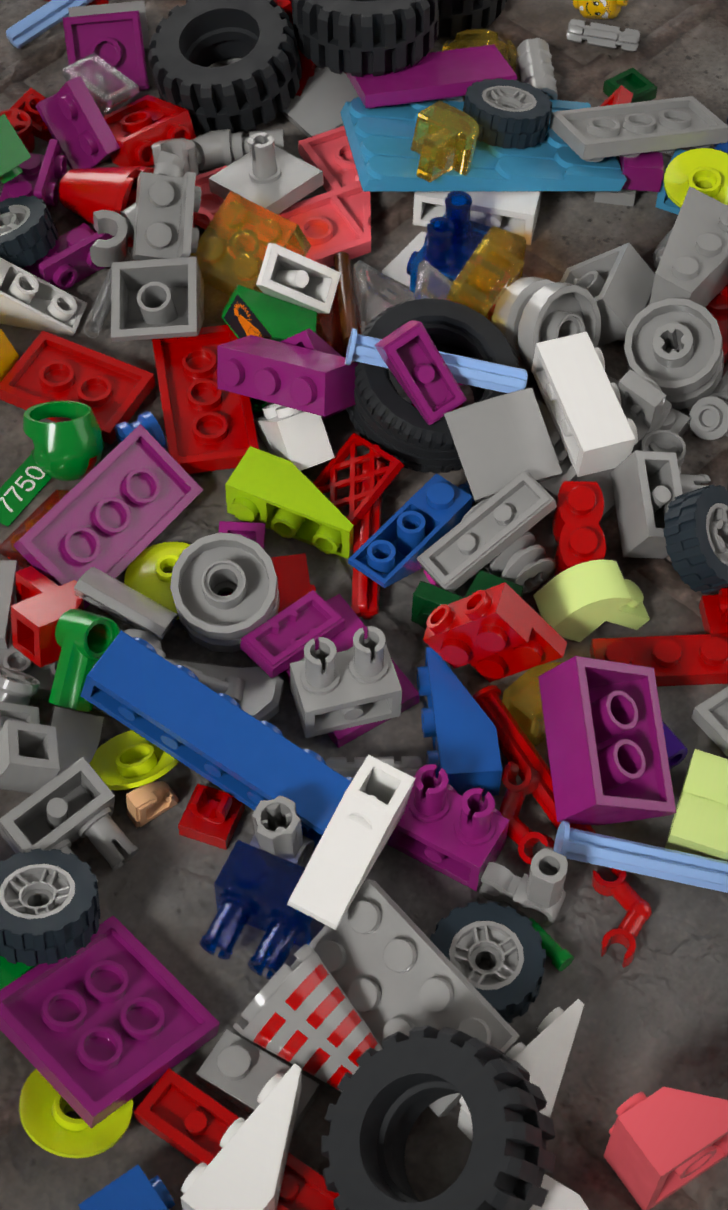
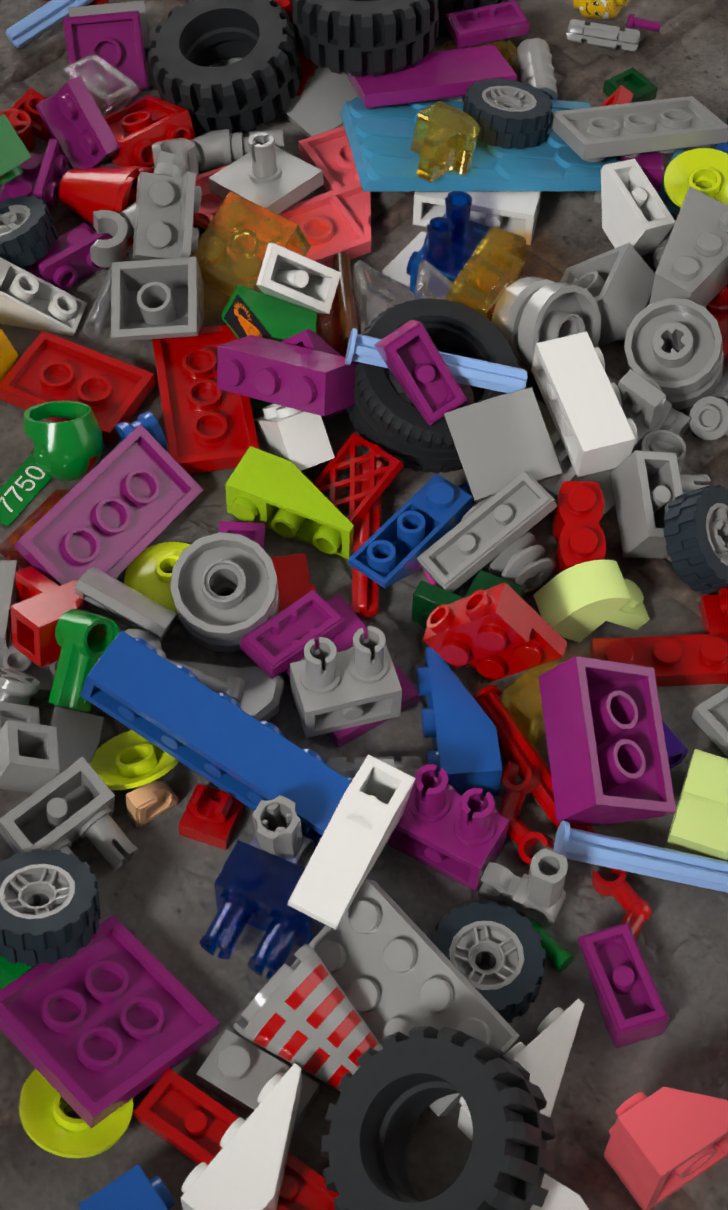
none -> magenta plate [445,0,529,48]
none -> magenta slope [578,922,669,1048]
none -> white slope [601,159,676,256]
none -> magenta piece [627,14,661,32]

